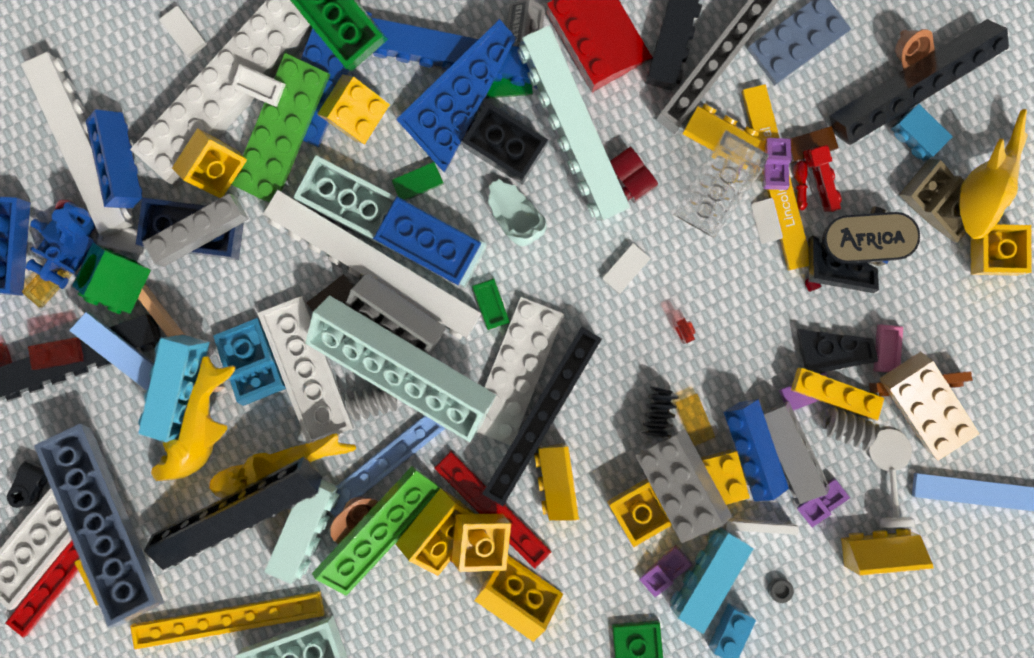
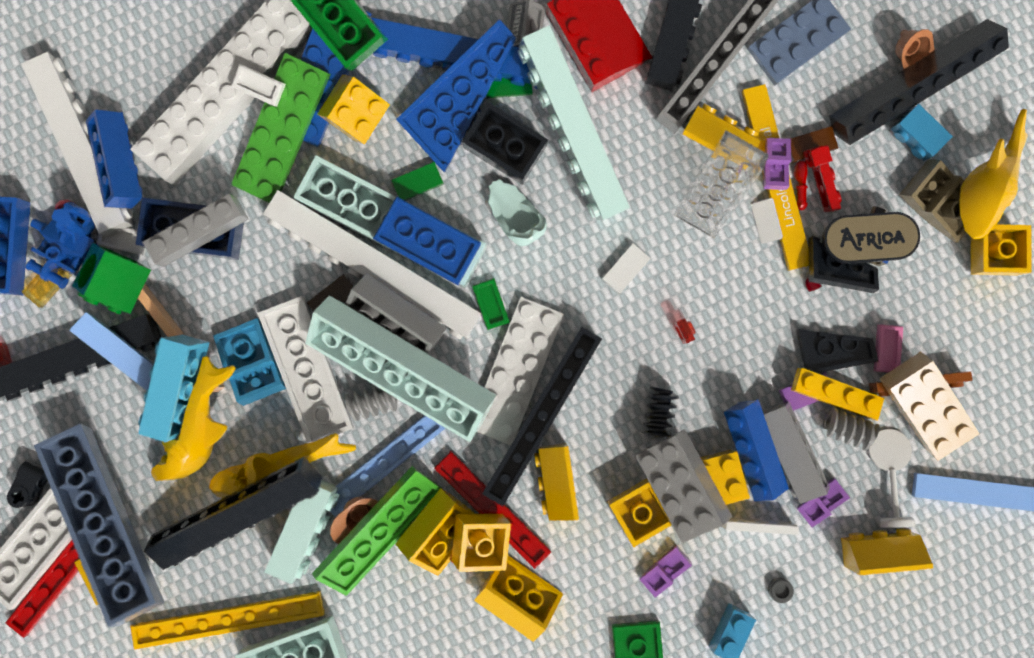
clear red plate [28,337,84,370] -> none
white tile [159,6,208,58] -> none
yellow brick [172,128,247,198] -> none
dark red brick [610,146,658,203] -> none
medium azure brick [670,527,754,634] -> none
clear yellow tile [674,393,715,446] -> none

